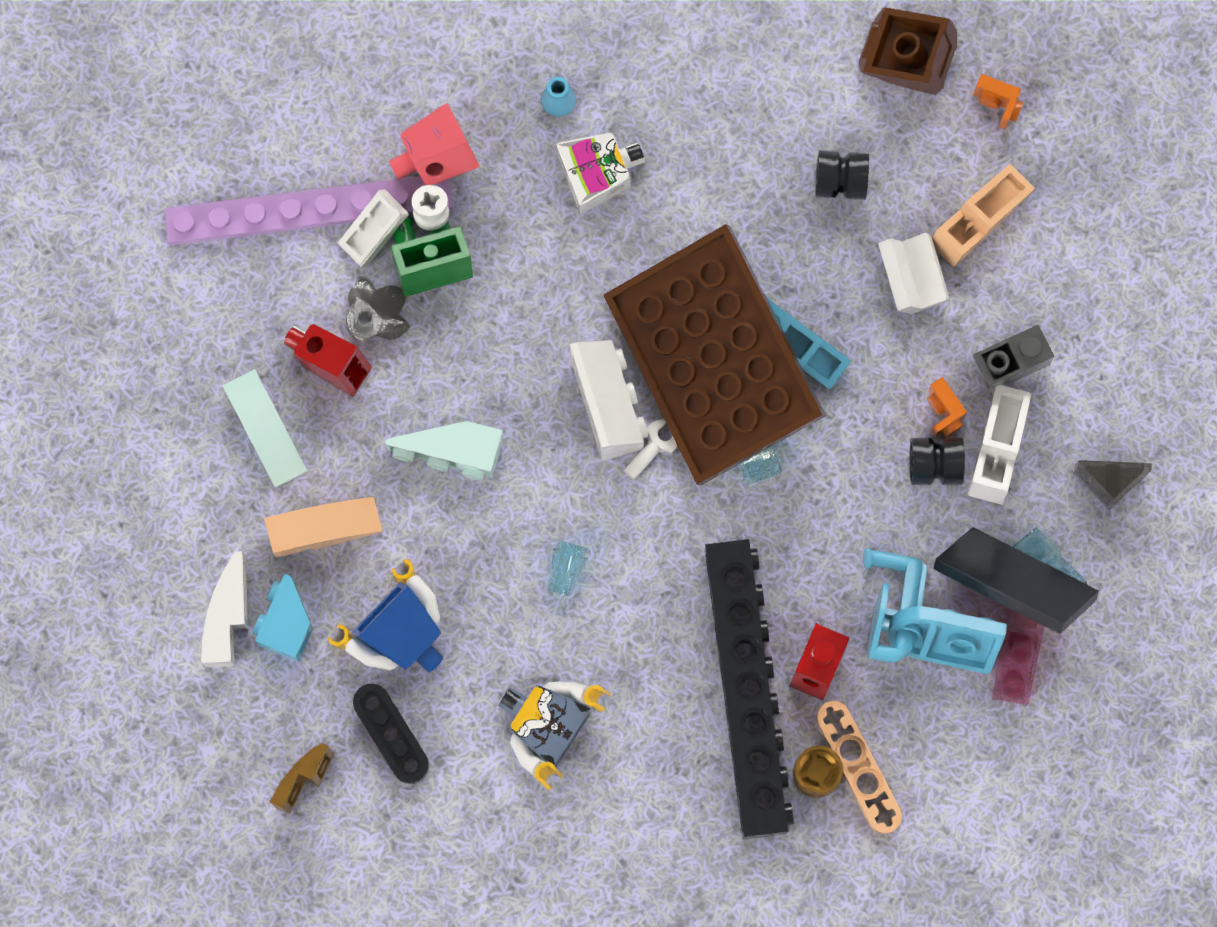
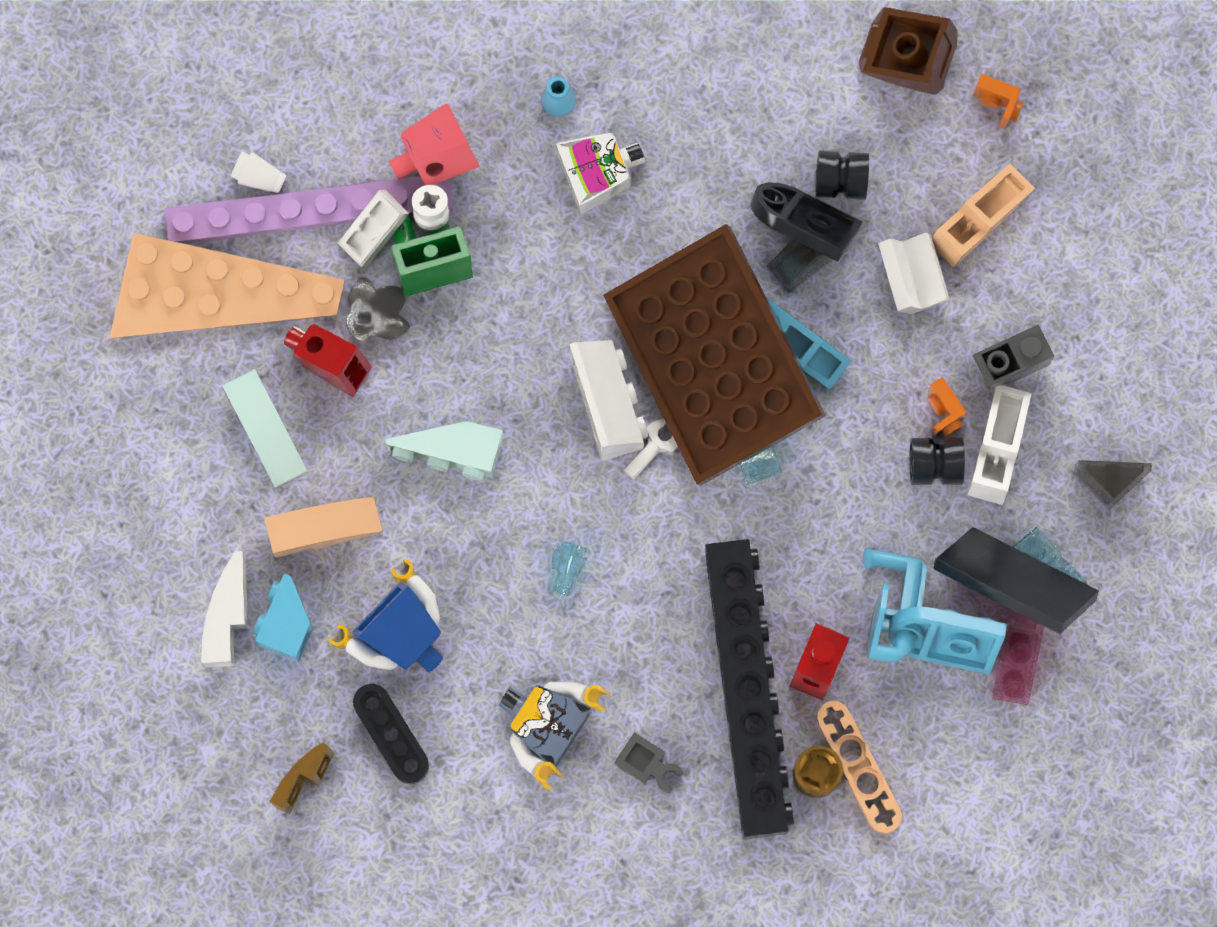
none -> light nougat wing [110,233,345,339]
none -> white cone [231,151,287,194]
none -> dark grey plate [614,732,683,793]
none -> black tile [750,182,862,262]
none -> clear smoke slope [767,239,833,294]

